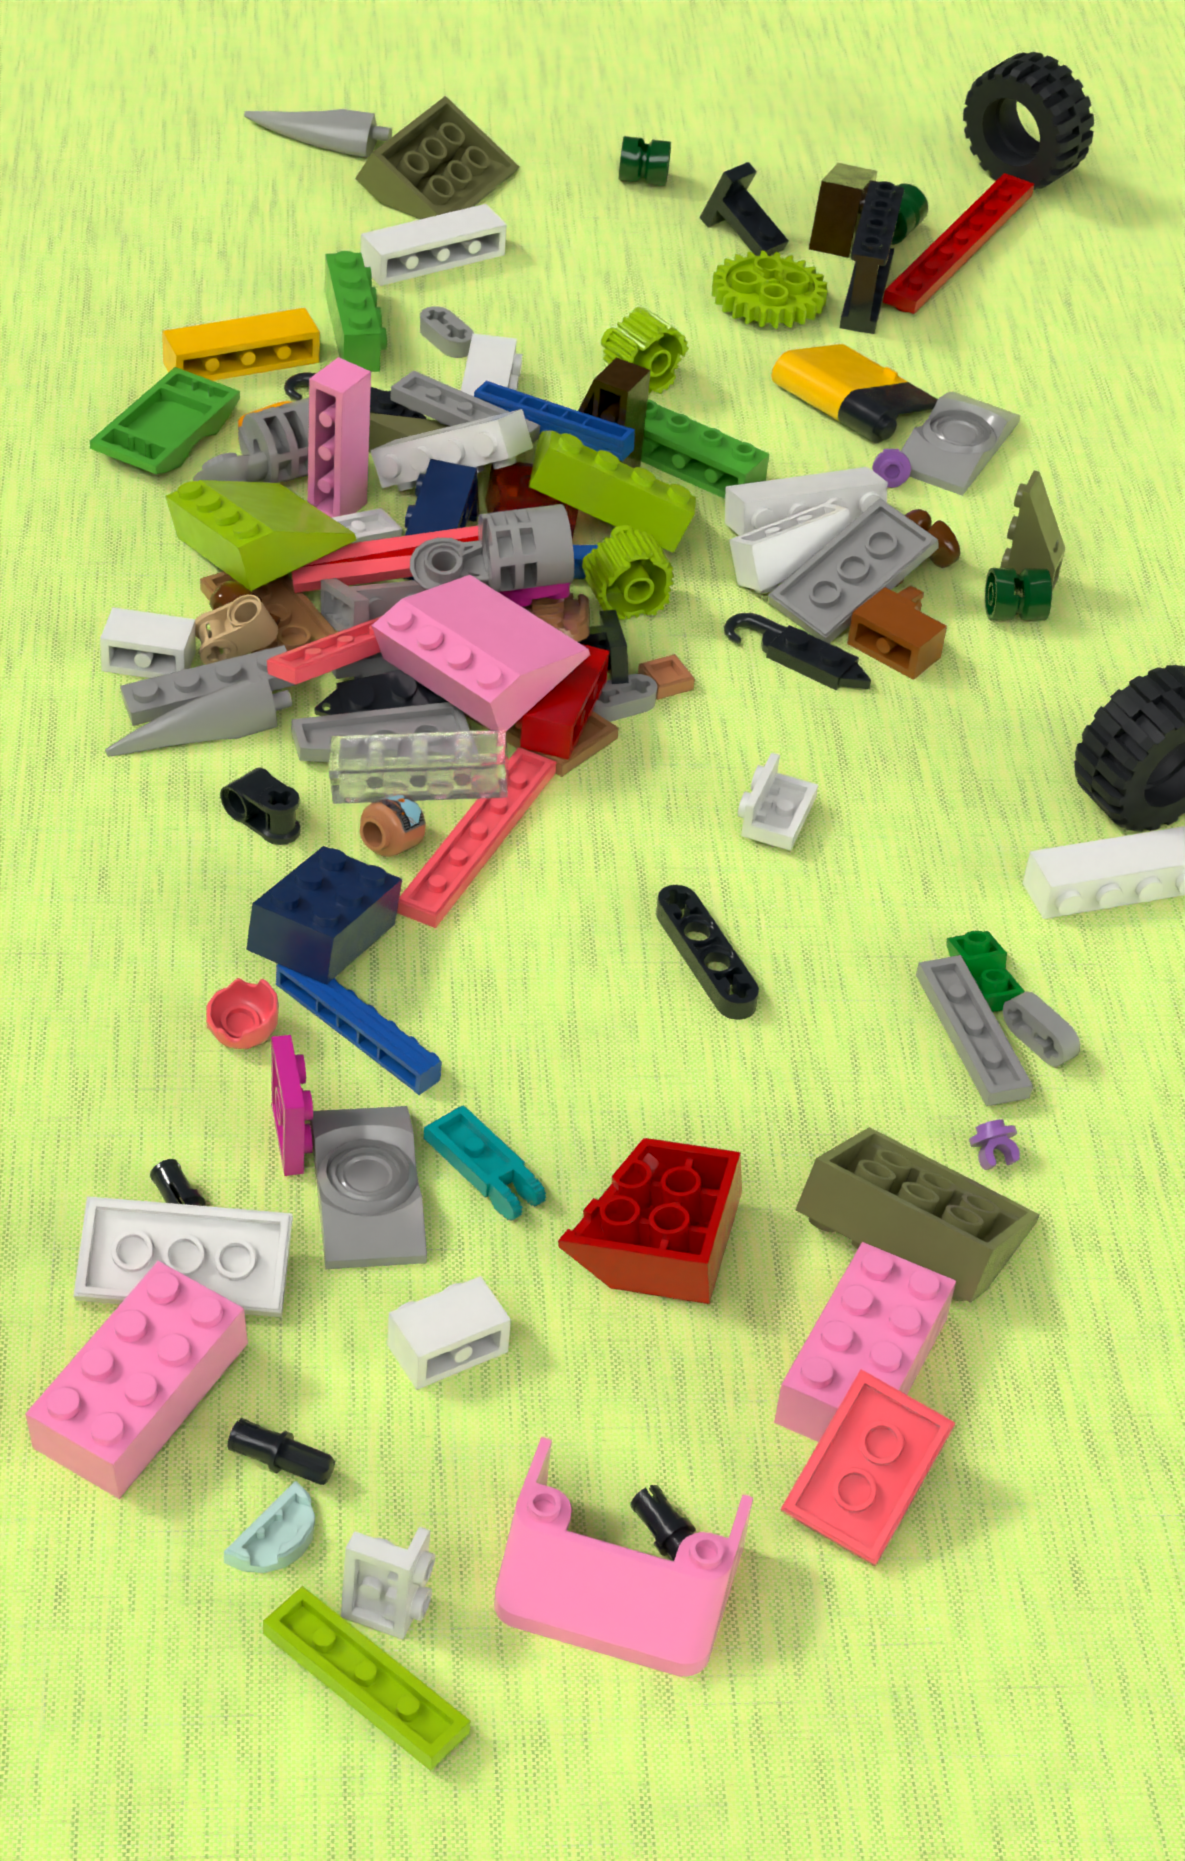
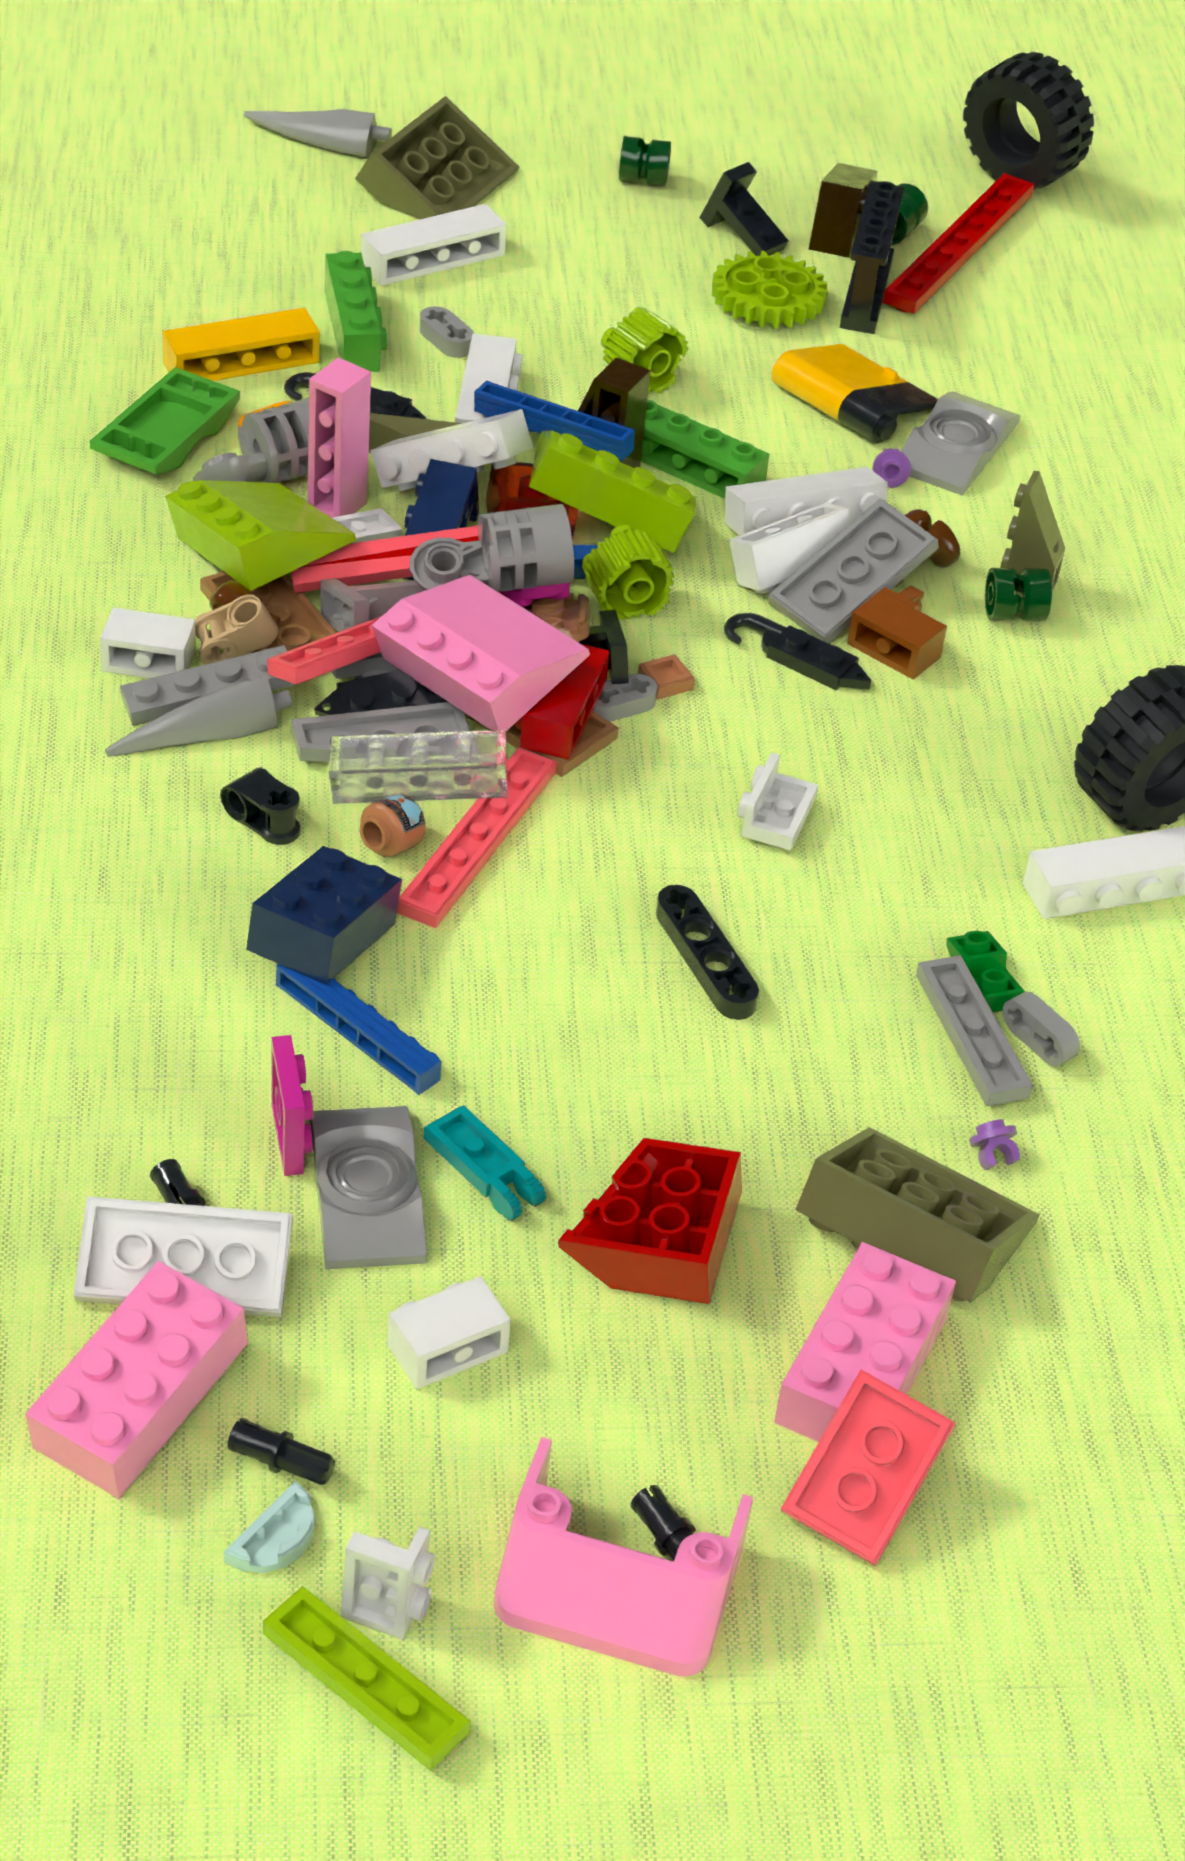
coral hair [206,978,279,1049] -> none
light grey plate [391,371,540,444] -> none

